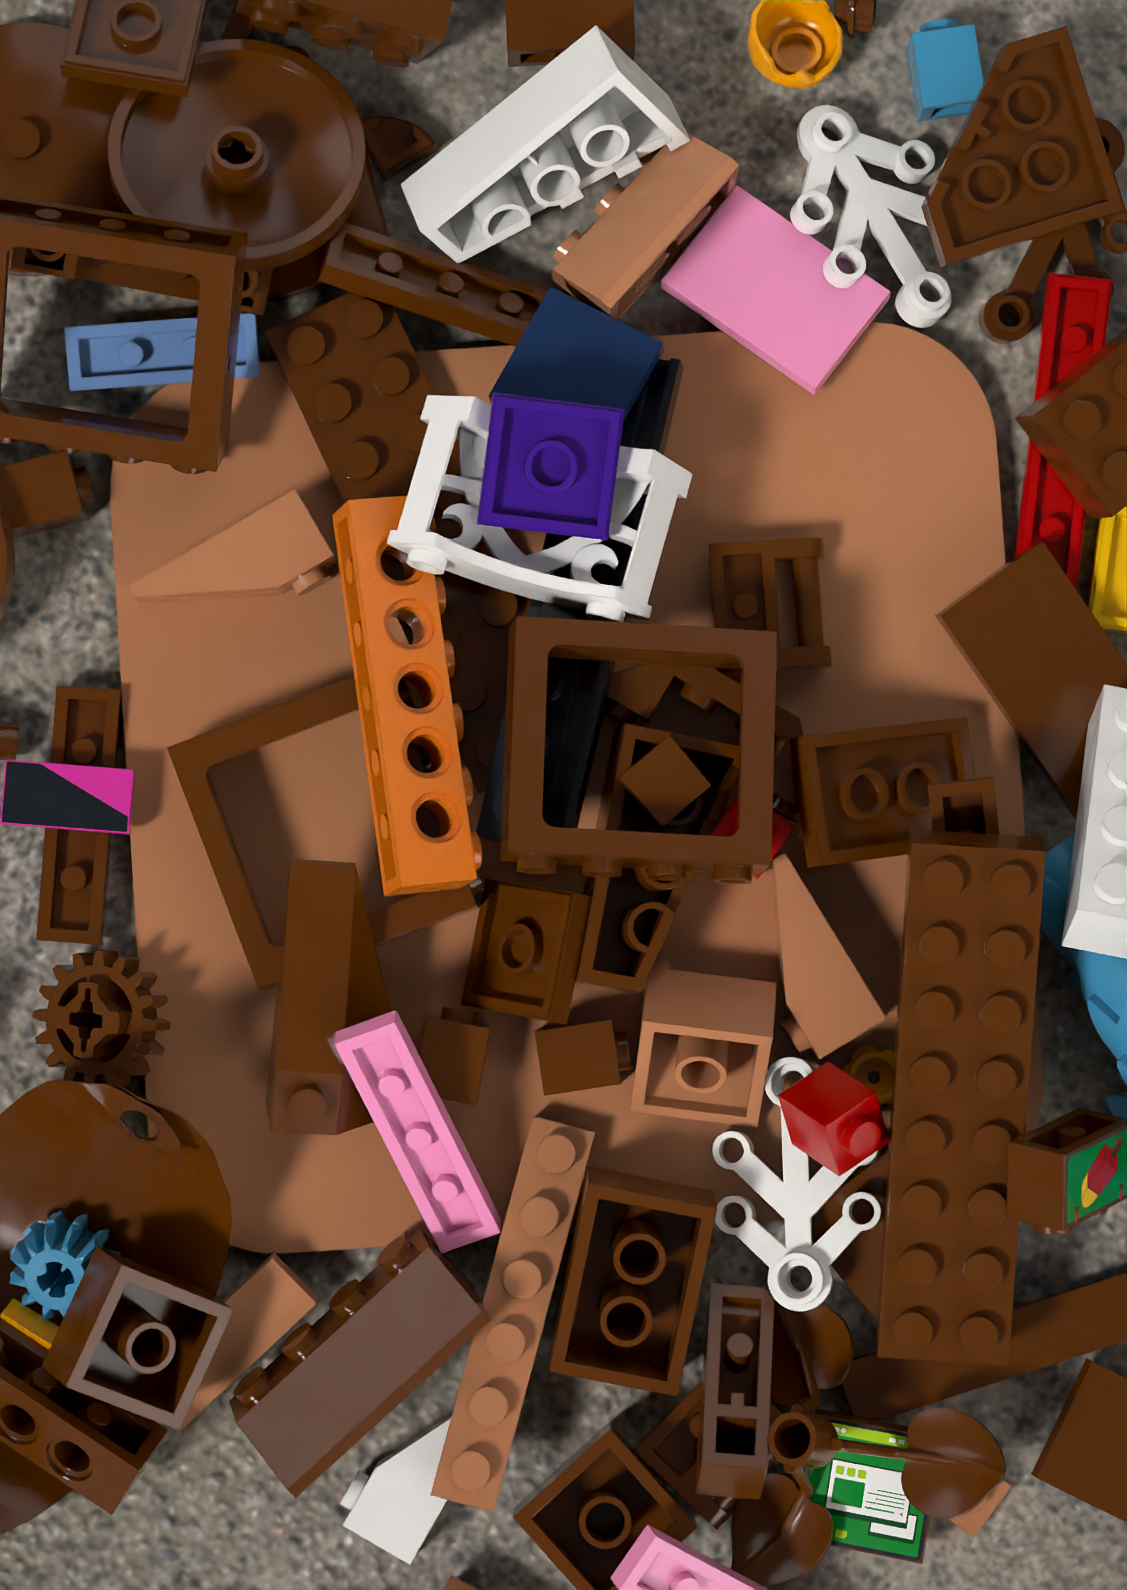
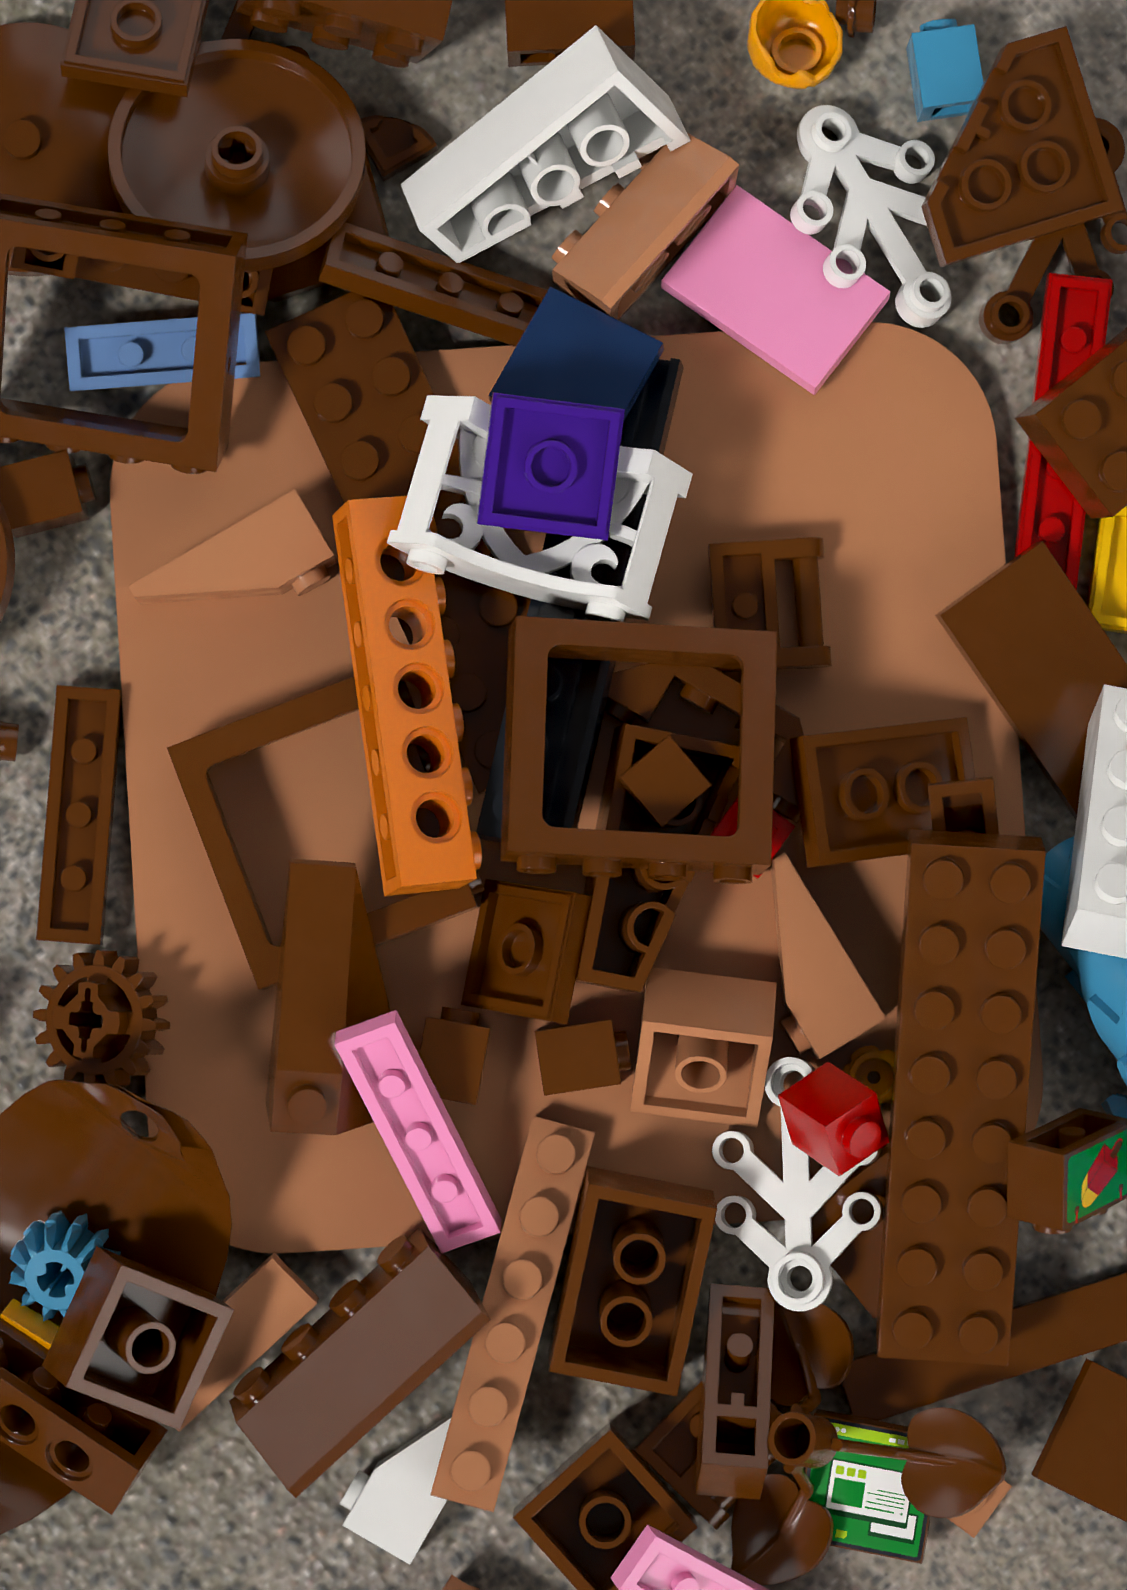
black tile [0,759,136,835] -> none

